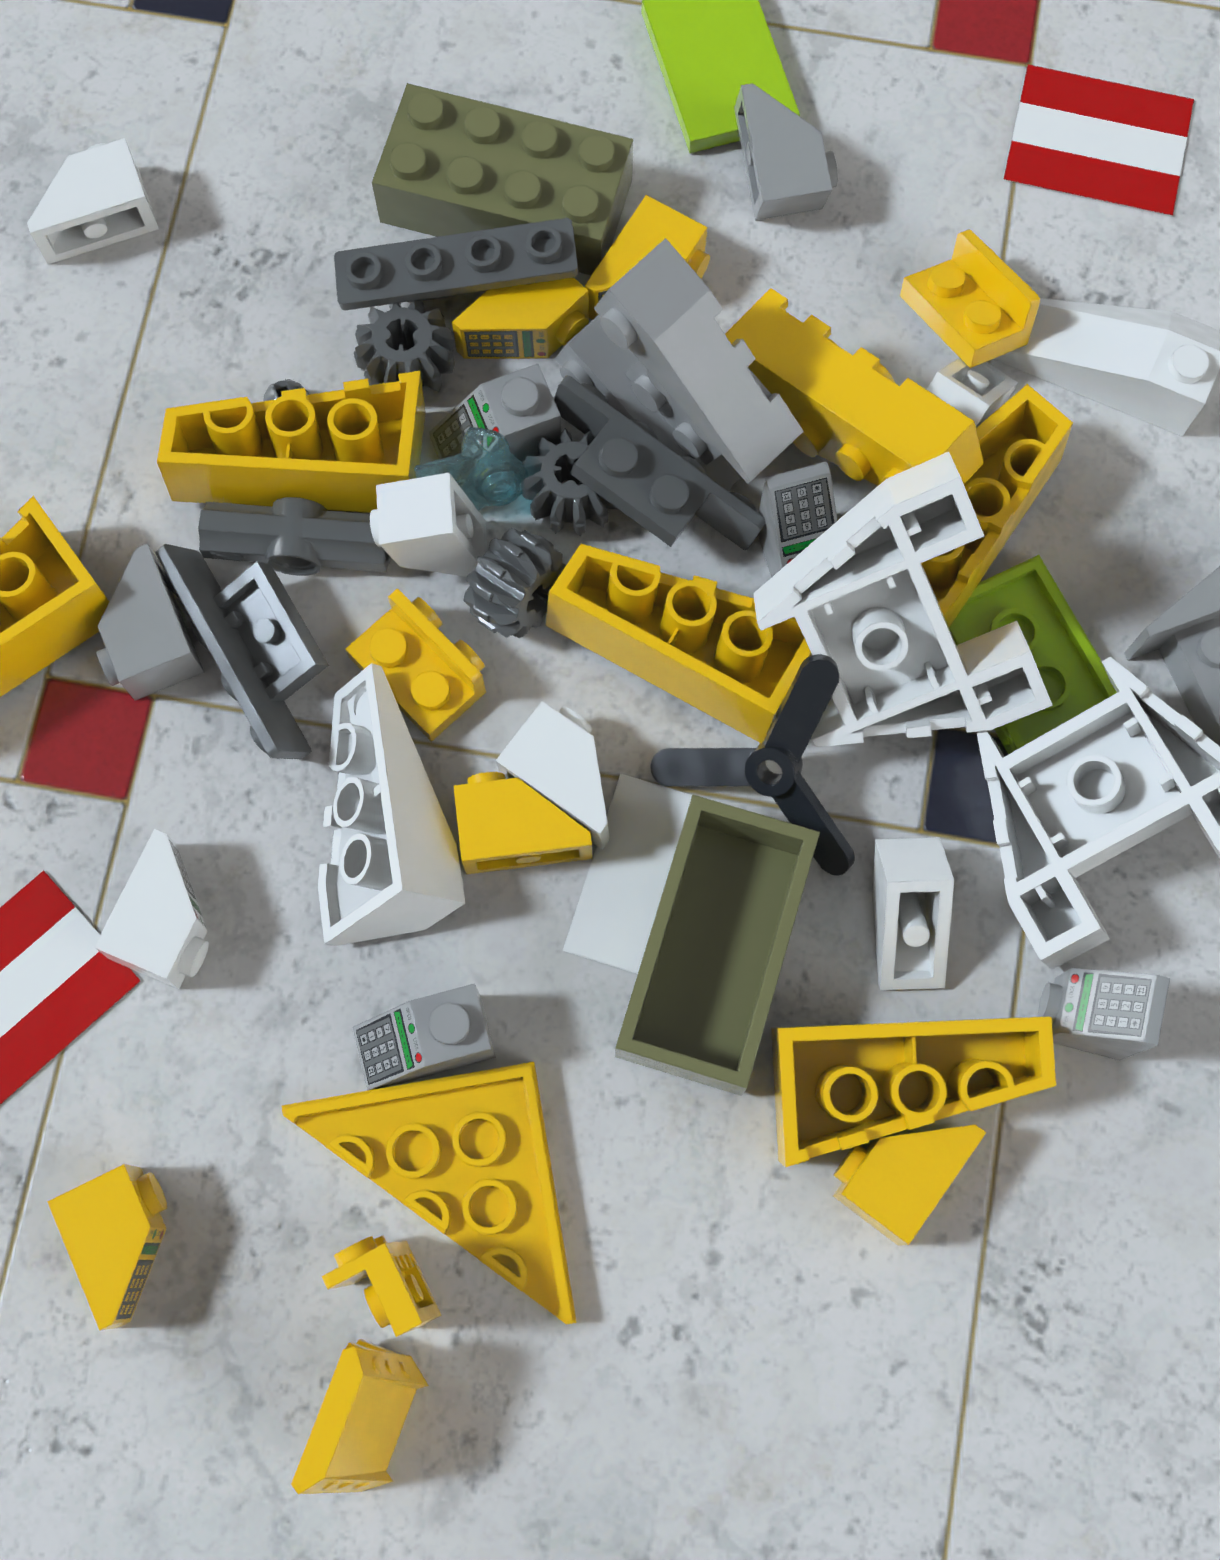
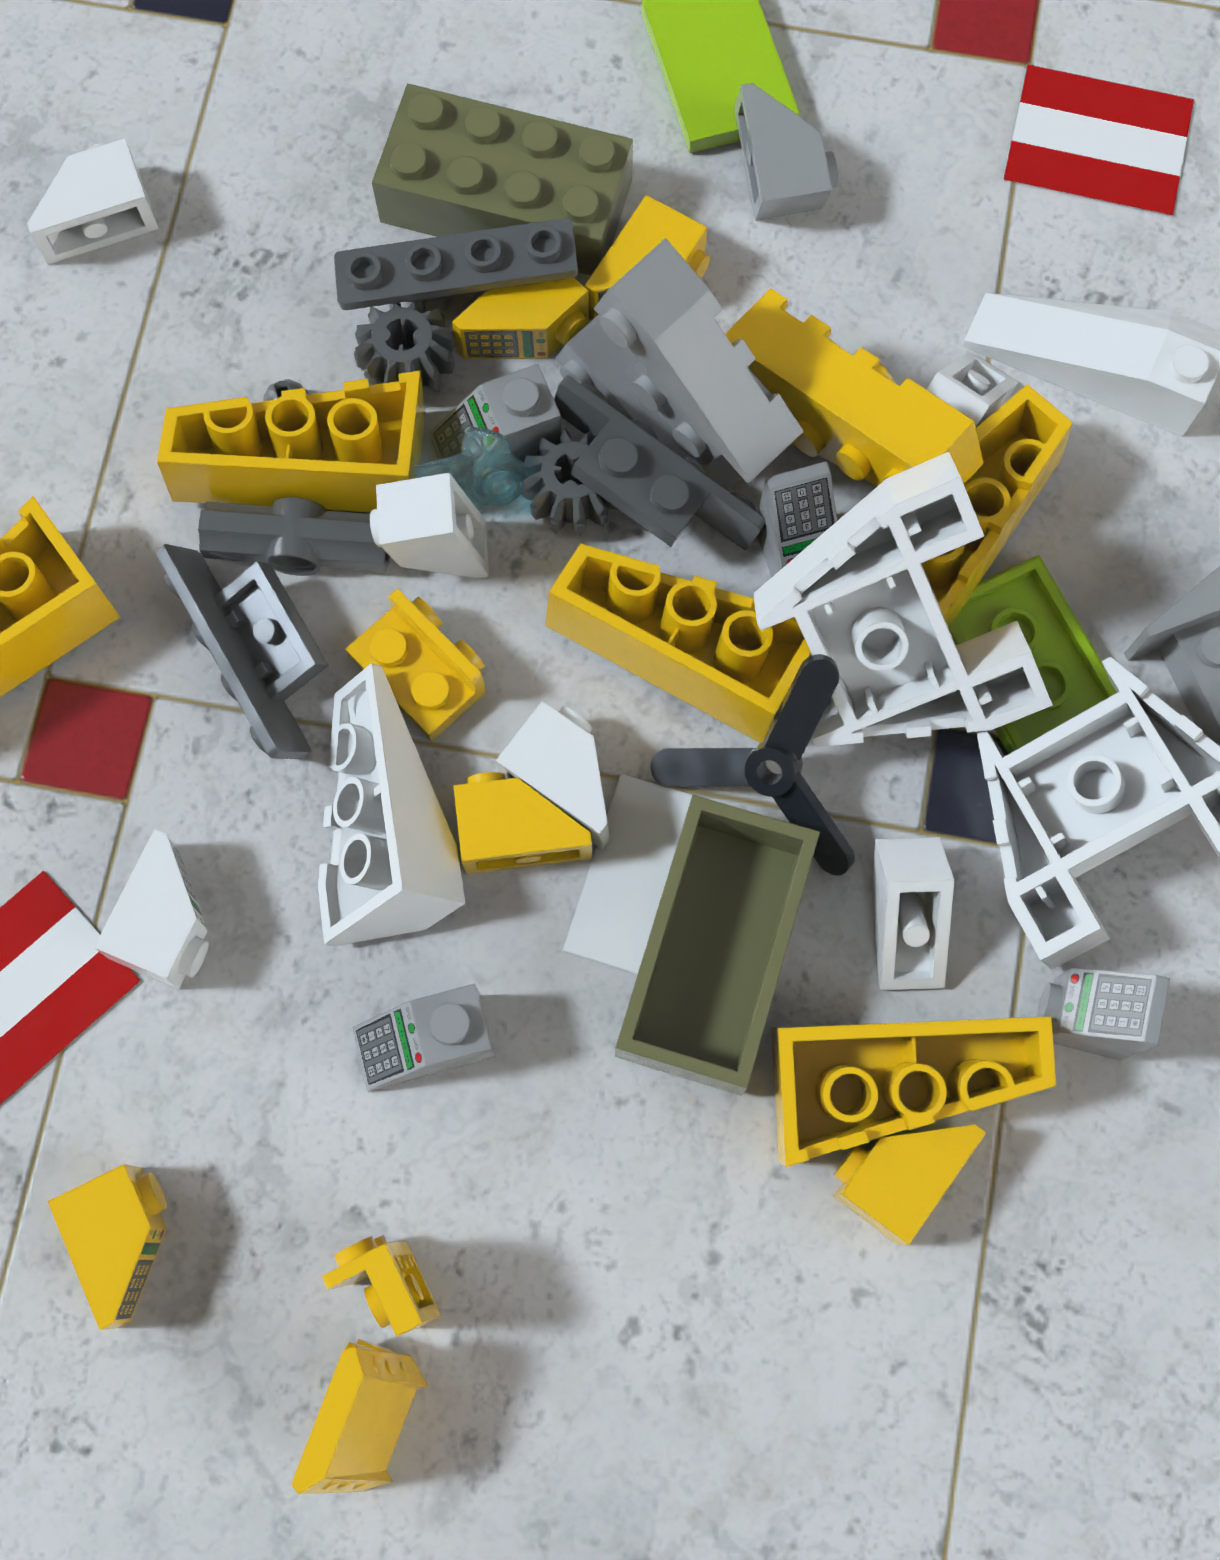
light grey slope [96,544,205,700] -> none
yellow tile [282,1062,577,1325] -> none
dark grey gear [463,528,566,638] -> none
yellow bracket [900,229,1040,368] -> none

